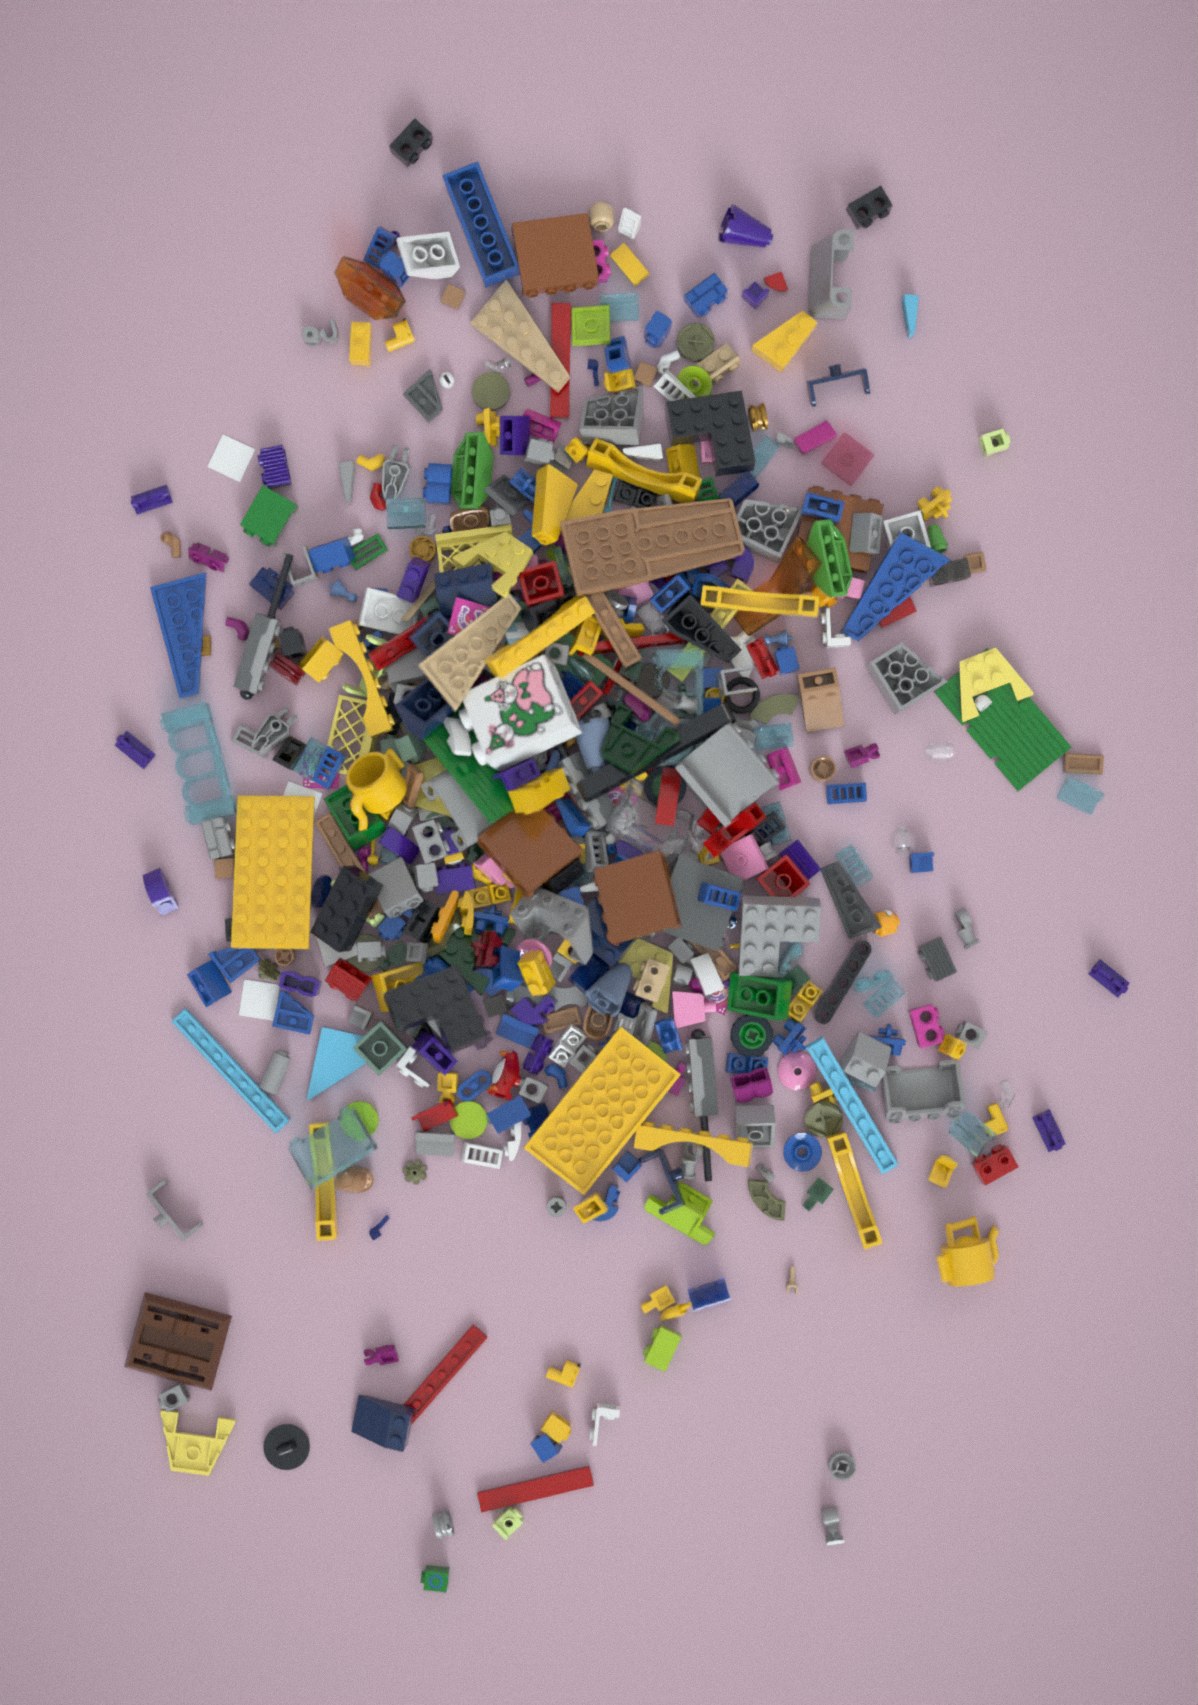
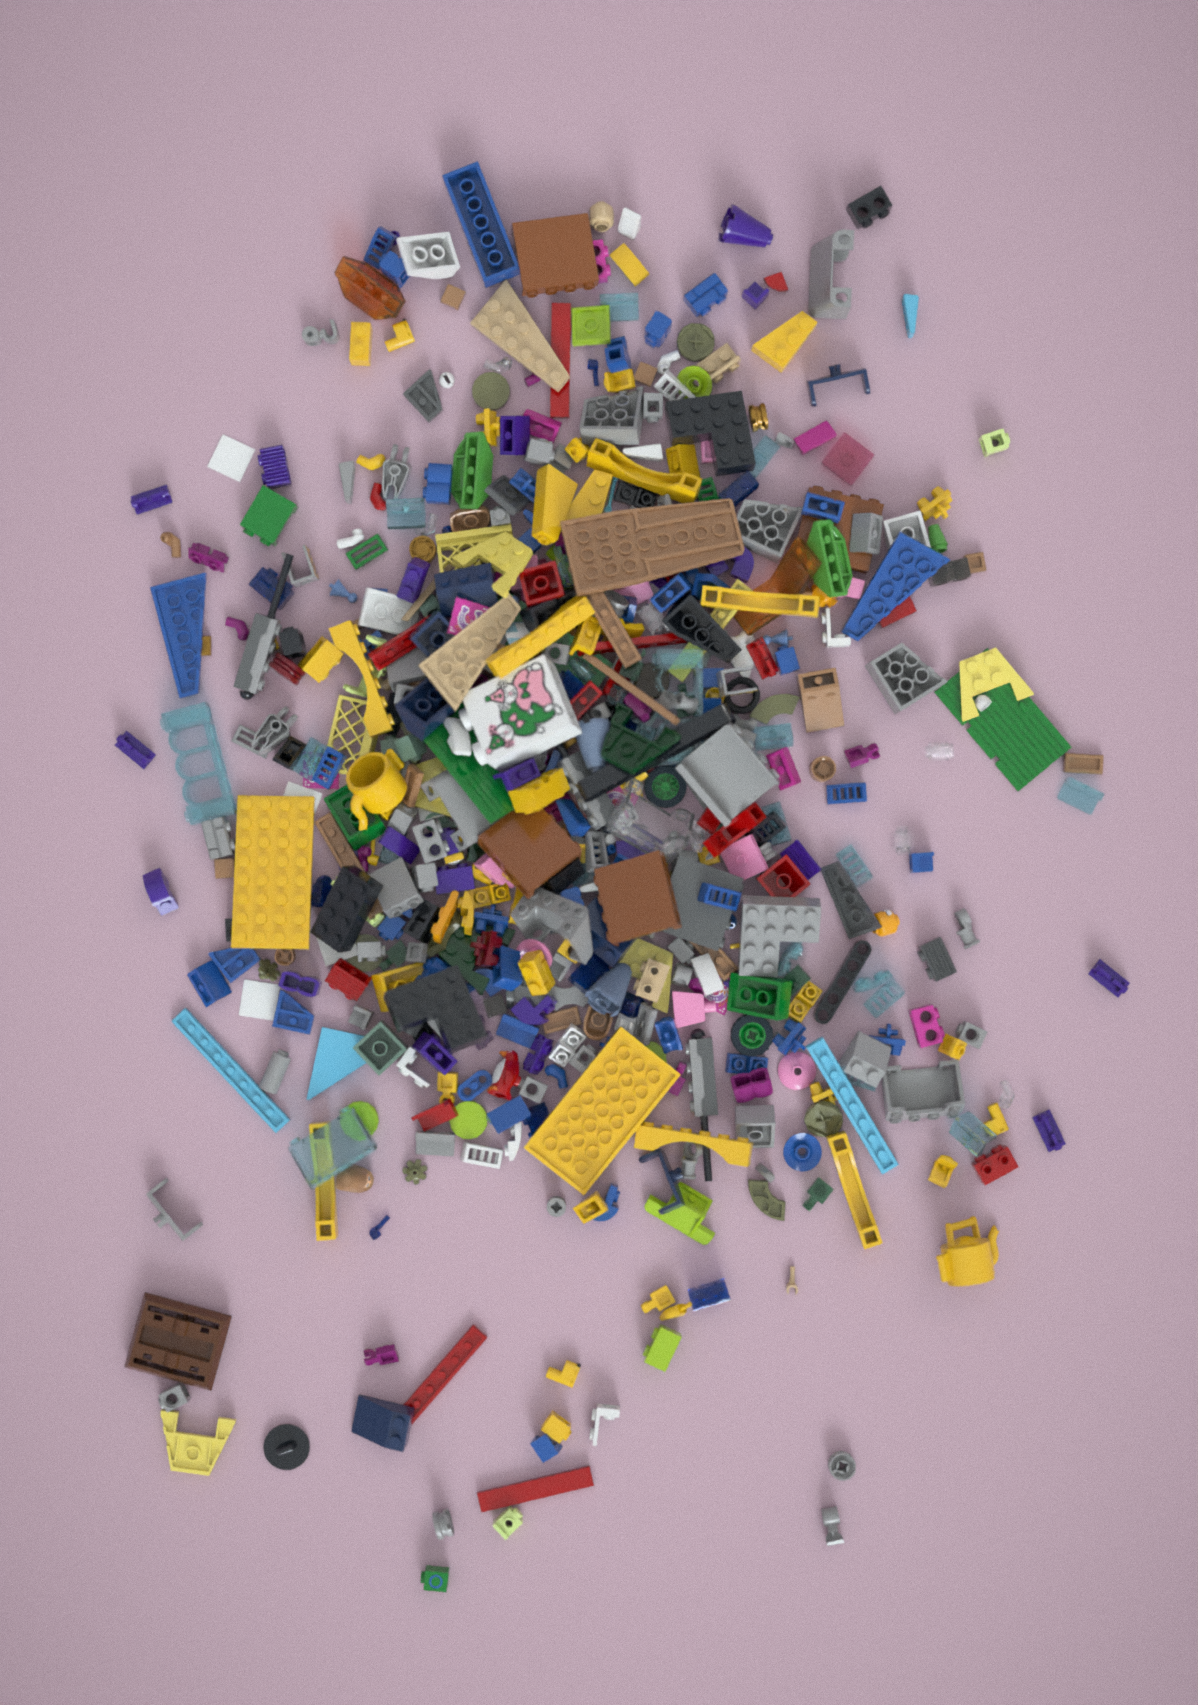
blue brick [307,536,355,574] -> none
black brick [389,118,433,167] -> none
blue panel [612,1151,642,1183] -> none
red slope [654,767,681,827] -> none
none -> light grey brick [643,393,663,423]

